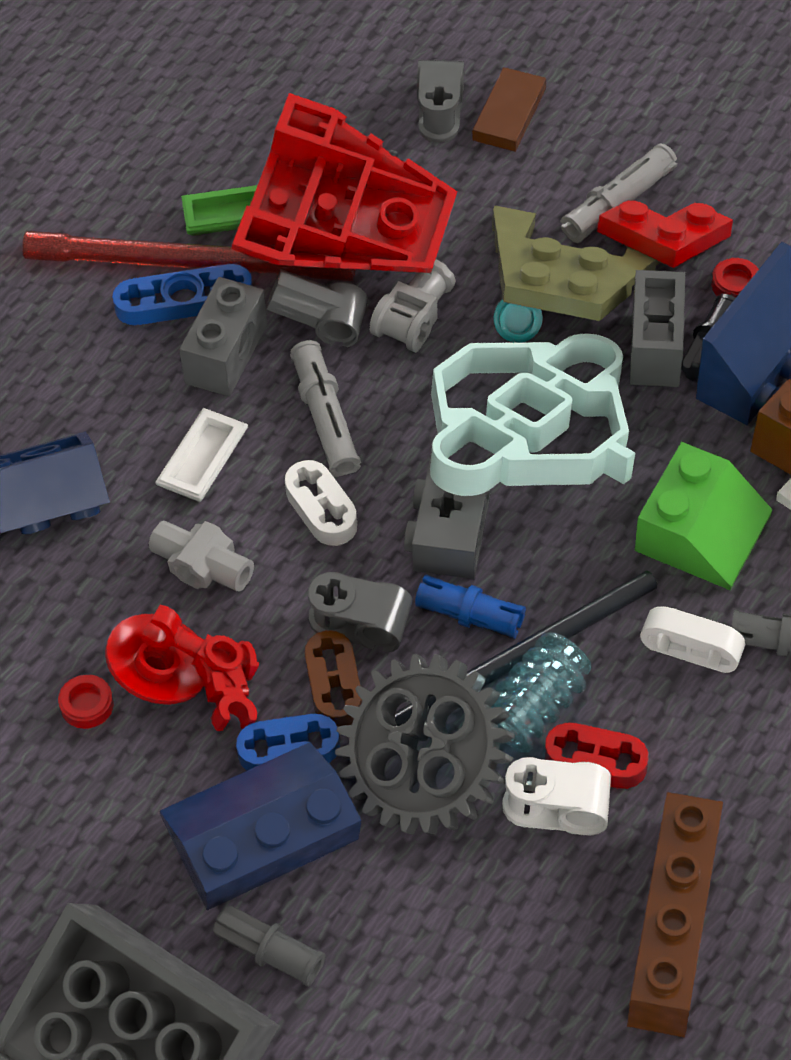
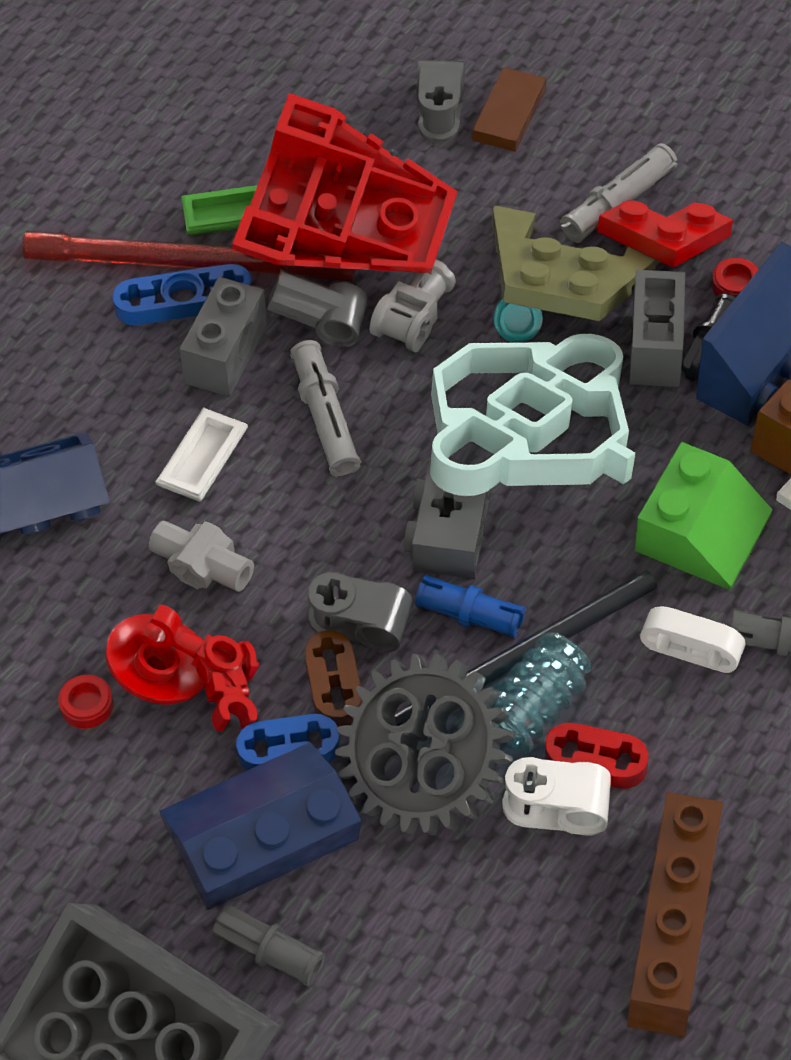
white beam [285,460,357,546] -> none

